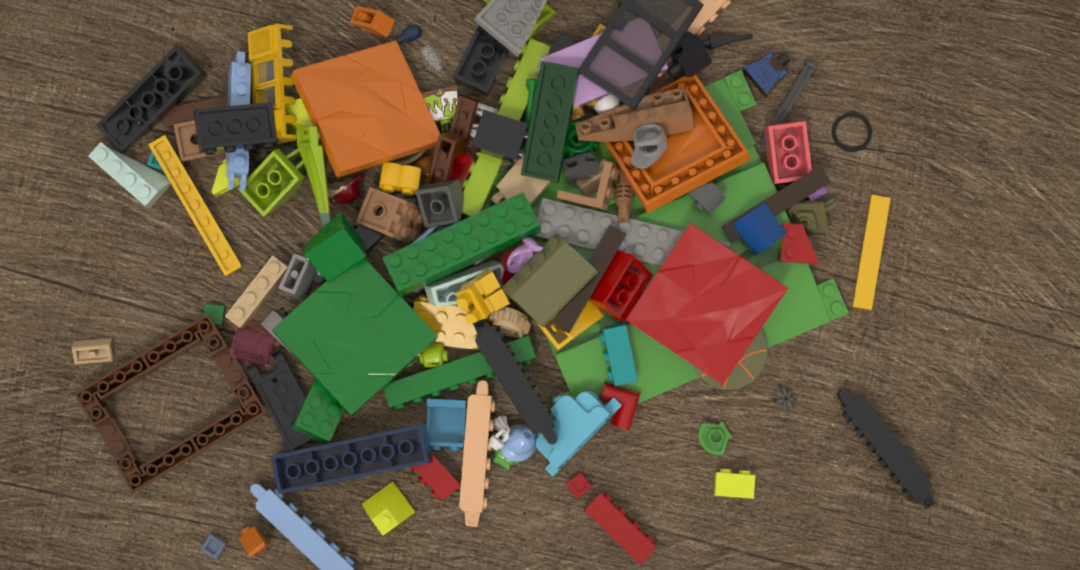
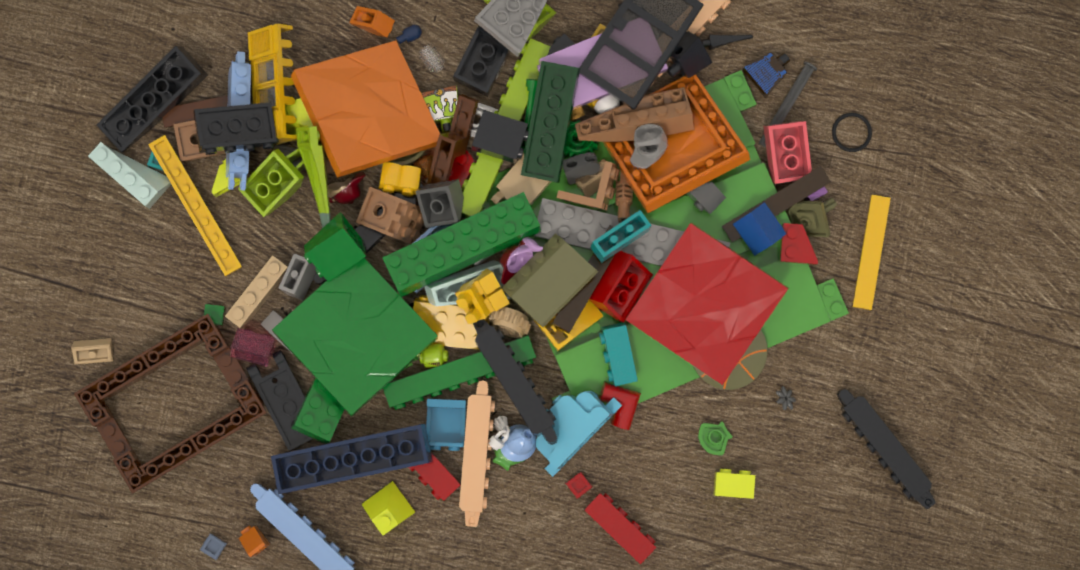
none -> teal brick [590,210,652,263]

